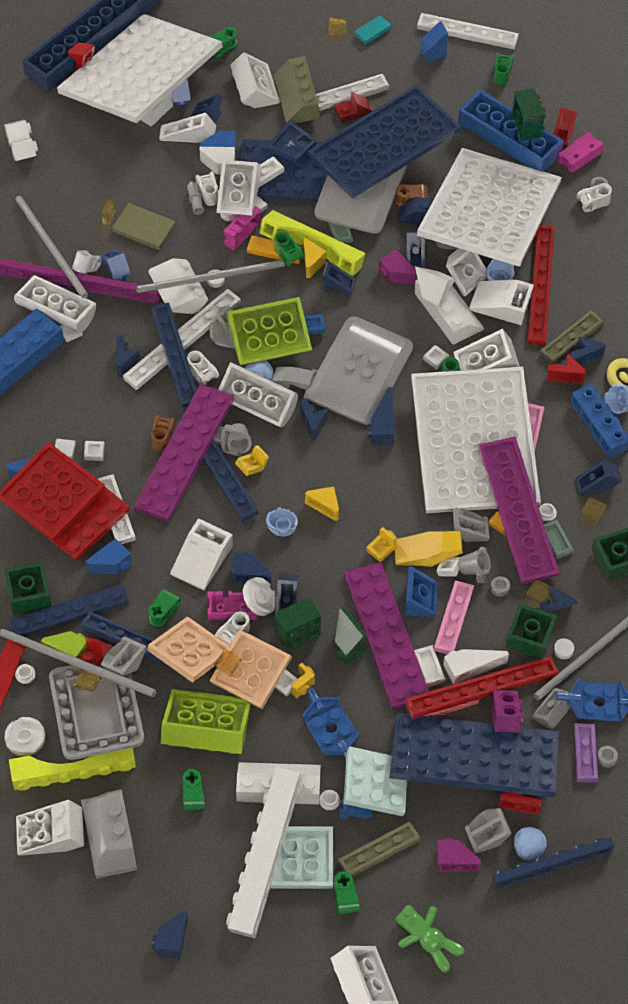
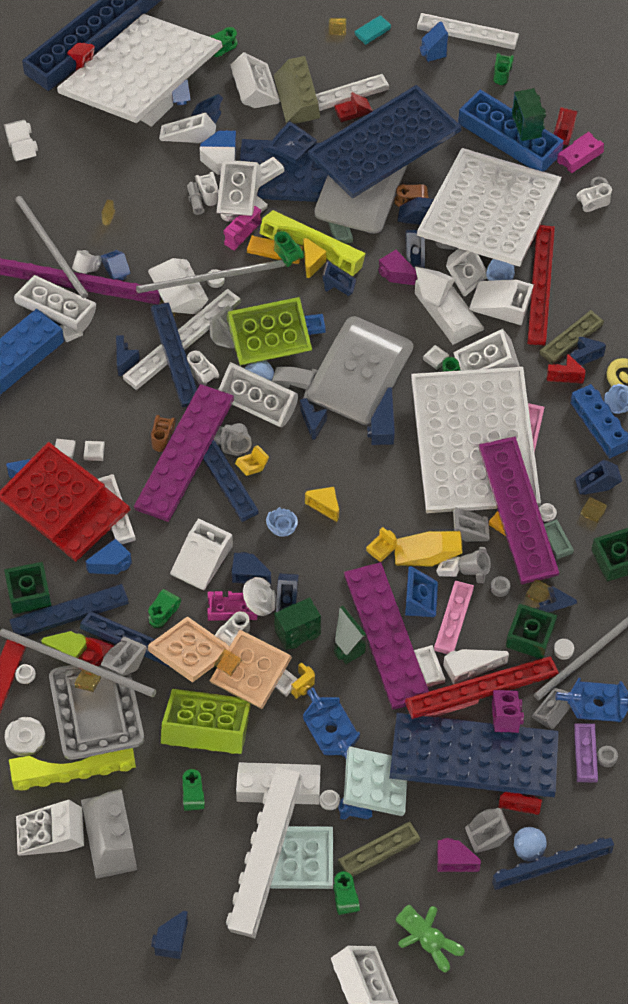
olive tile [112,203,176,250] -> none

